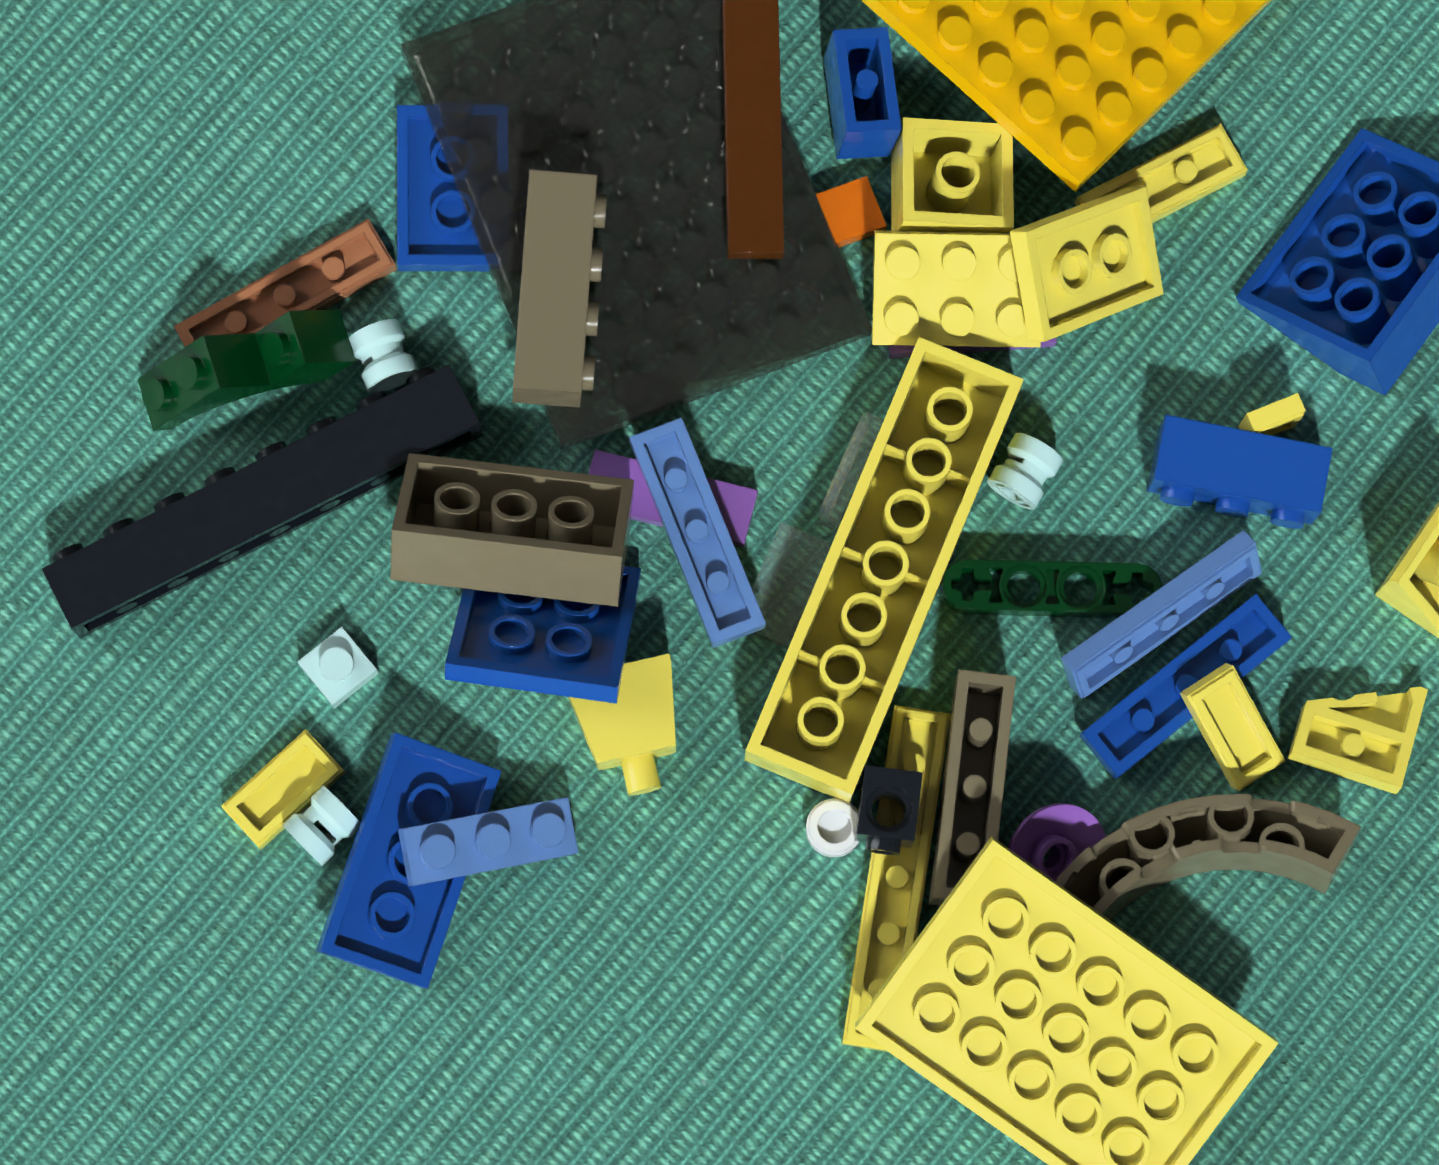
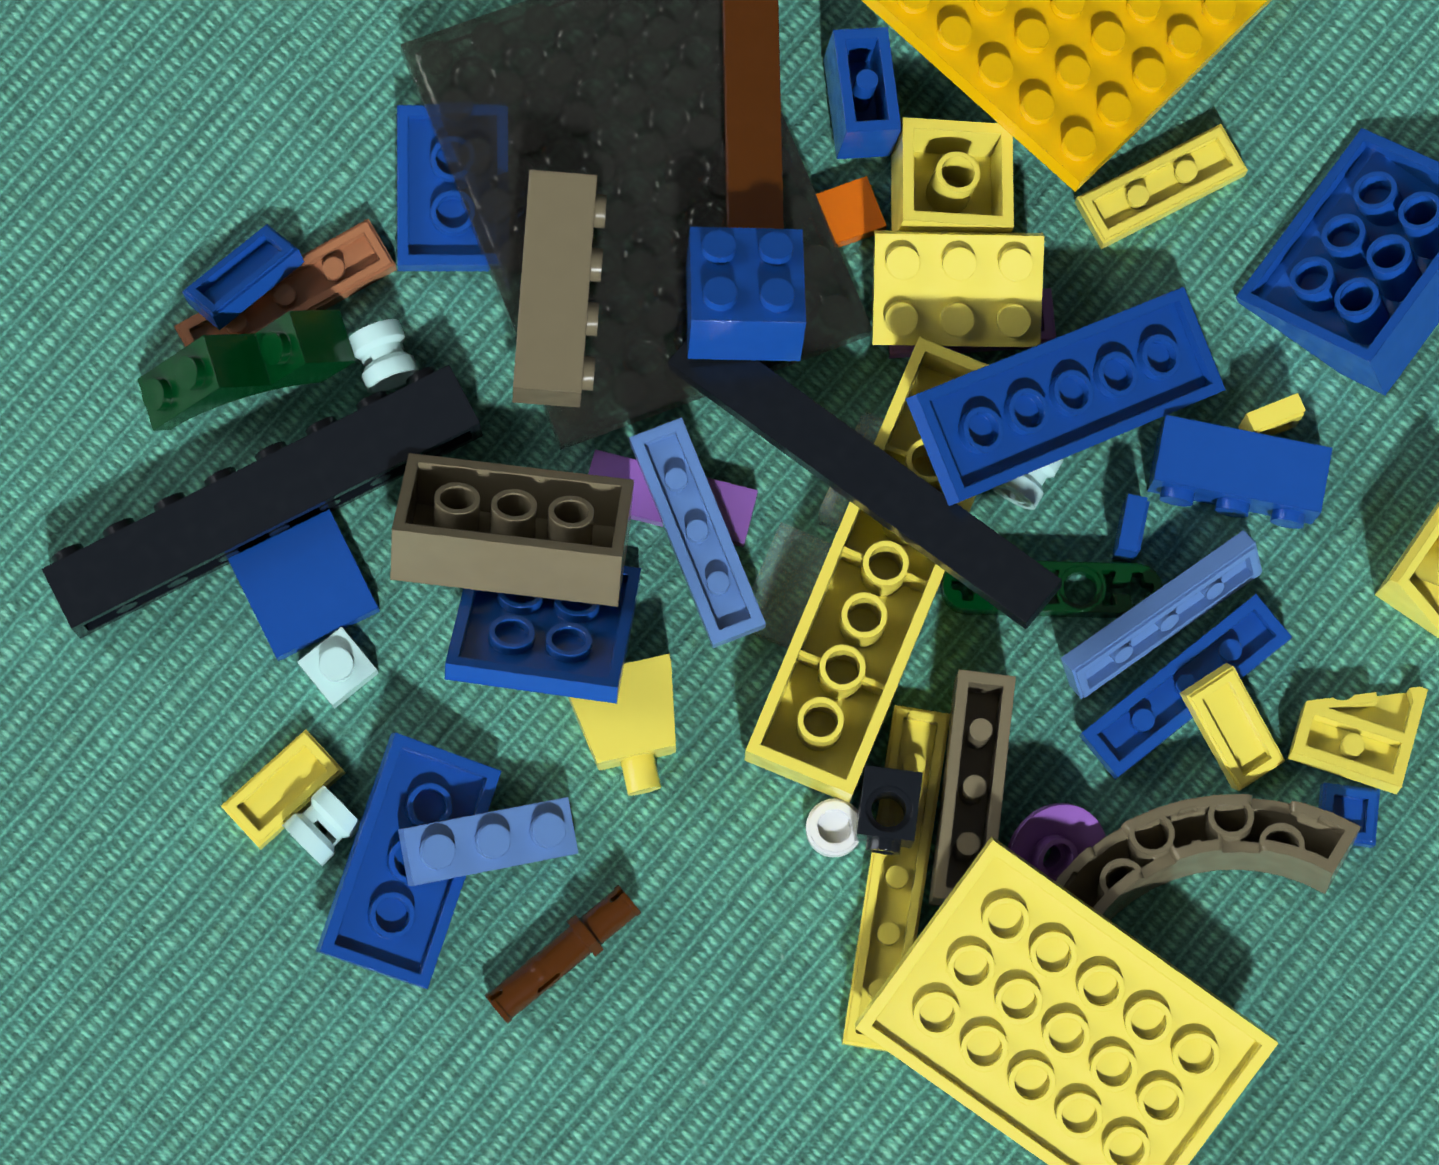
light yellow plate [1010,186,1164,342] -> none
none -> blue tile [182,224,305,330]
none -> blue tile [228,509,380,661]
none -> reddish brown pin [485,885,641,1024]
none -> black tile [668,340,1062,629]
none -> blue brick [686,227,806,361]
none -> blue plate [906,287,1225,506]
none -> blue tile [1111,494,1150,563]
none -> blue tile [1318,783,1380,848]

